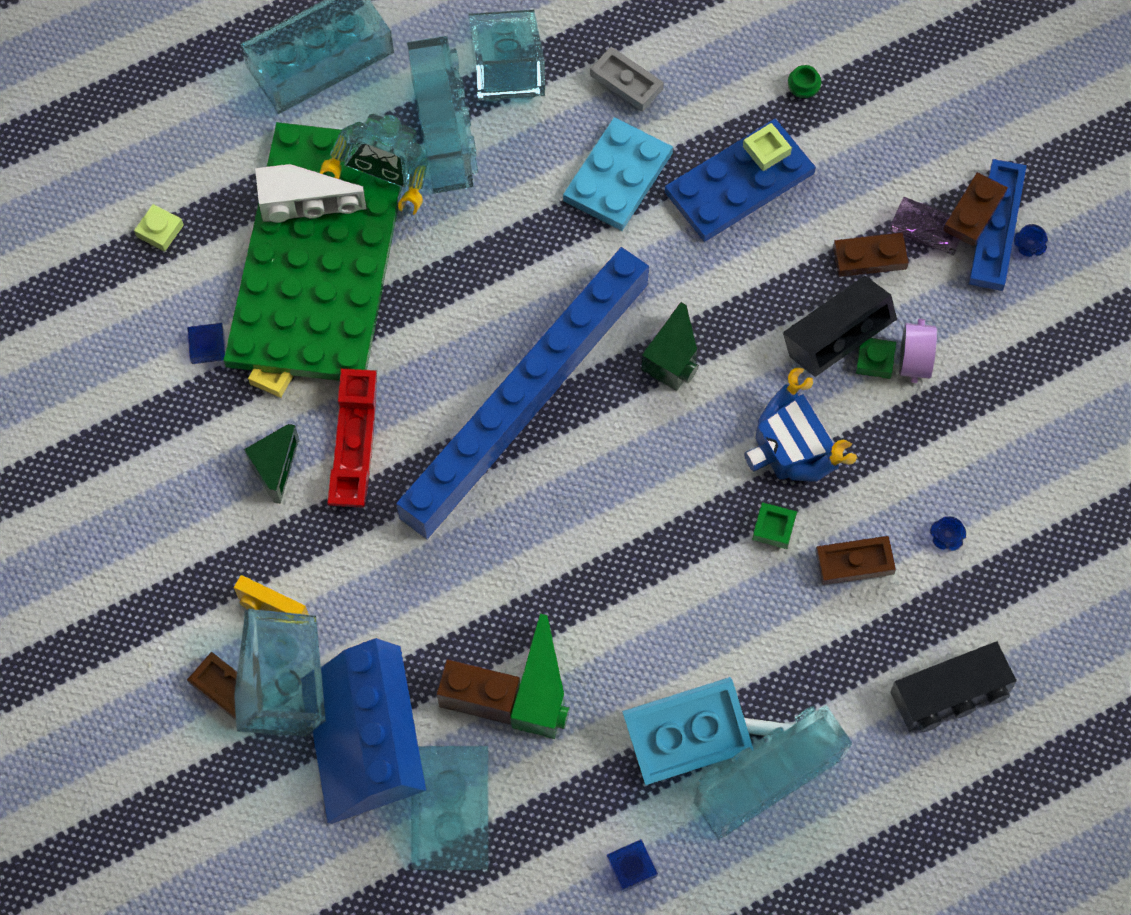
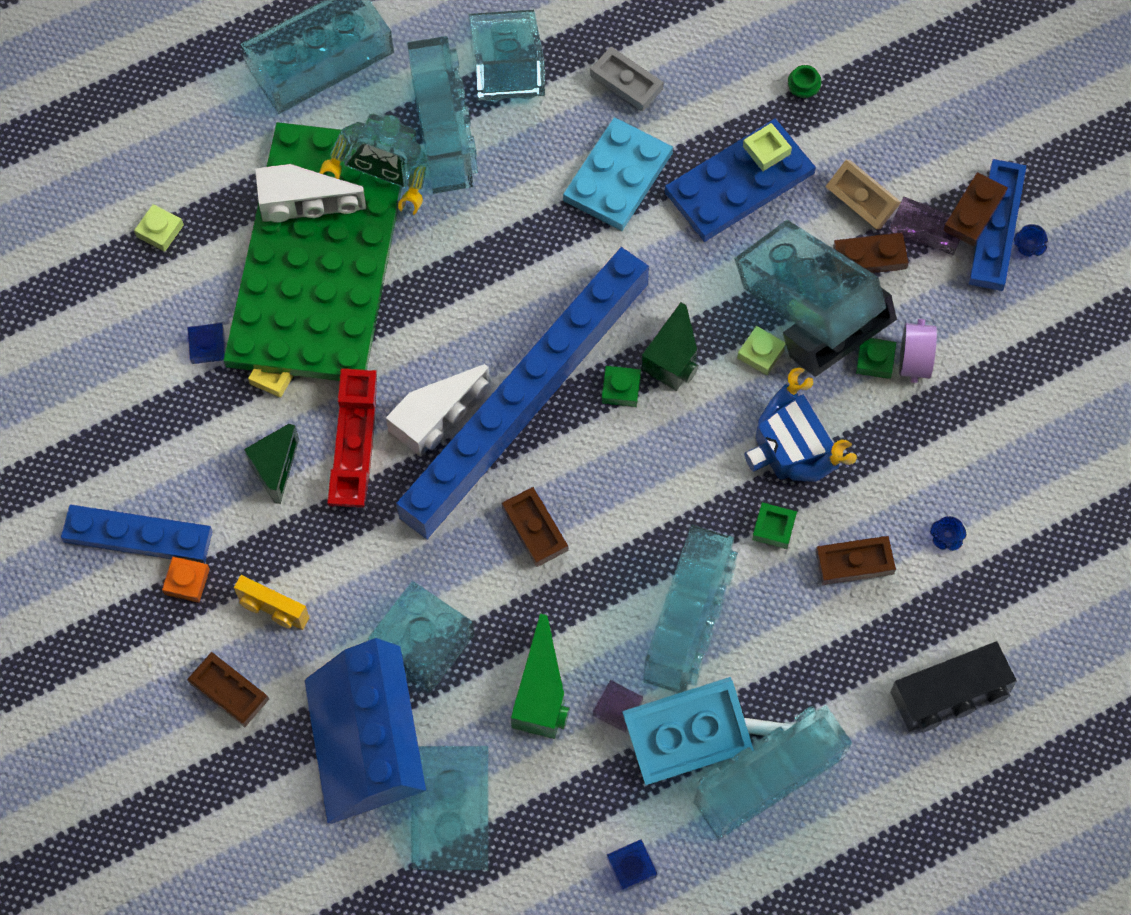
clear light blue slope [234,609,326,736] -> none
reddish brown piece [437,659,520,725] -> none
none -> blue plate [61,504,213,564]
none -> orange plate [162,557,210,603]
none -> clear light blue brick [368,581,474,693]
none -> white slope [386,364,490,457]
none -> reddish brown plate [501,487,569,567]
none -> clear purple plate [593,680,643,733]
none -> green plate [602,366,641,407]
none -> clear light blue brick [643,524,738,693]
none -> clear light blue brick [734,220,886,349]
none -> yellowish green plate [737,326,786,375]
none -> tan plate [825,159,901,229]

